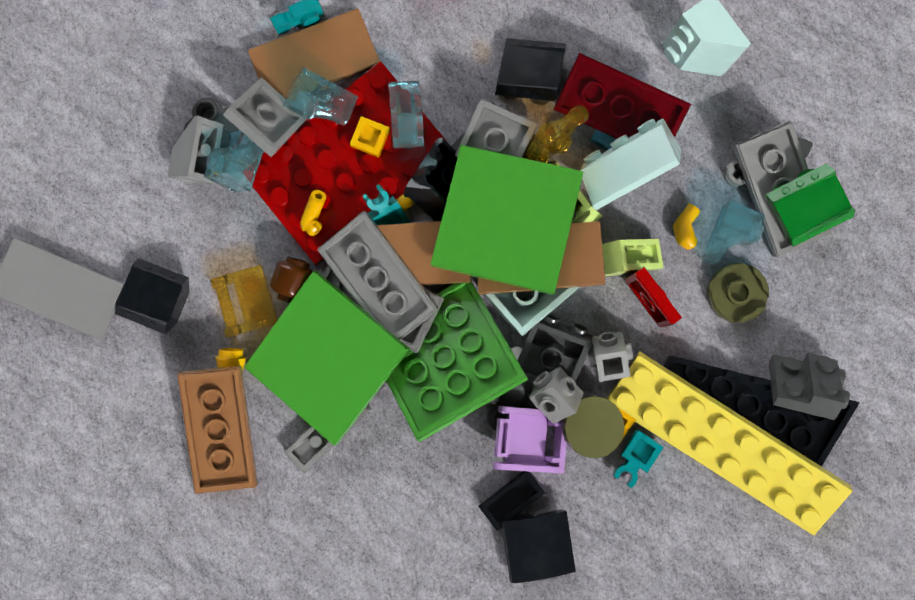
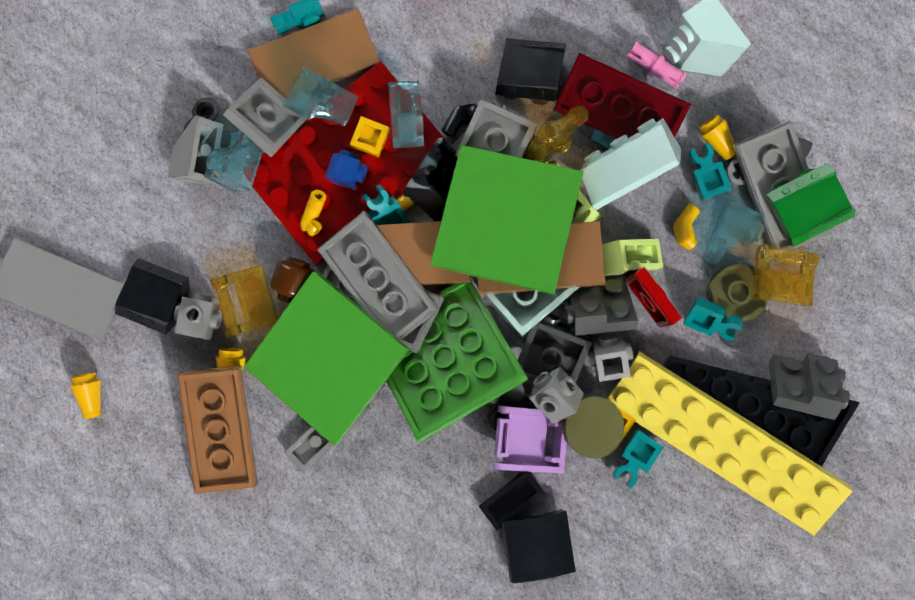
none -> yellow cone [69,372,102,419]
none -> light grey brick [174,293,222,340]
none -> blue plate [325,150,368,190]
none -> black arm [441,104,478,138]
none -> dark grey plate [563,278,638,336]
none -> bright pink pin [626,41,687,90]
none -> teal plate [683,297,743,341]
none -> teal plate [688,143,732,201]
none -> yellow cone [698,114,736,161]
none -> clear yellow plate [752,244,819,306]

